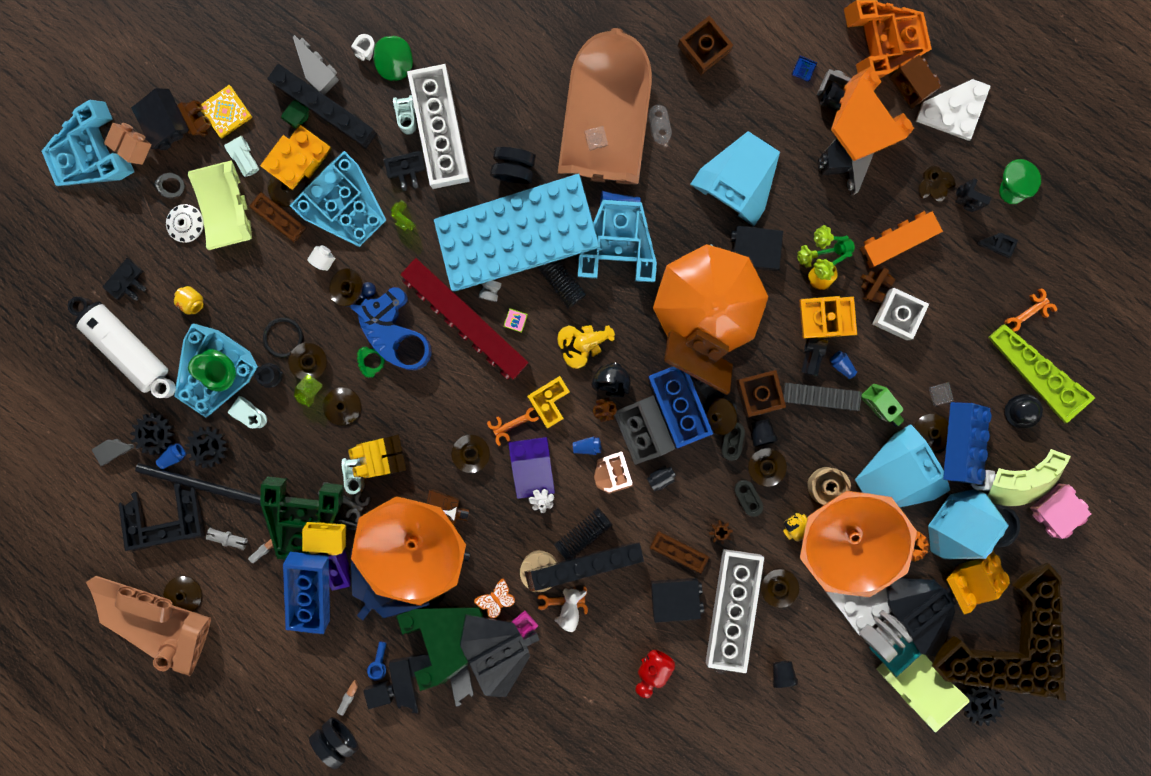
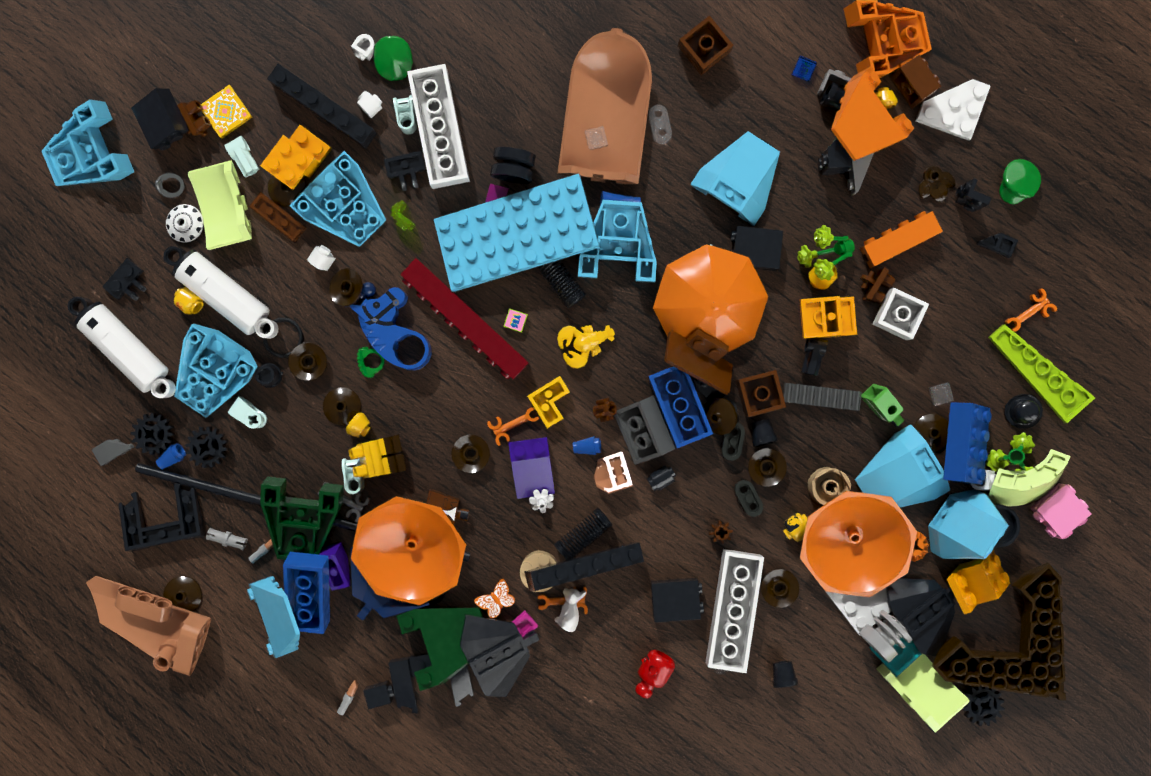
nougat piece [104,123,152,165] -> none
green piece [188,349,236,392] -> none
dark green slope [281,100,309,129] -> none
light grey slope [293,35,339,95] -> none
clear neon green bracket [294,374,322,407] -> none
yellow brick [302,522,346,555] -> none
black wheel [309,717,359,769] -> none
blue plate [367,641,387,681] -> none
light grey wheel [479,280,502,302] -> none
black cylinder [591,362,631,397] -> none
reddish brown tile [649,531,710,574] -> none
blue cone [829,351,857,379] -> none
none -> white piece [163,246,279,339]
none -> medium azure wedge [247,576,300,658]
none -> yellow cone [346,413,371,438]
none -> white plate [357,91,382,118]
none -> magenta tile [485,184,509,203]
none -> yellow cone [875,87,898,109]
none -> lime plant [986,432,1035,472]

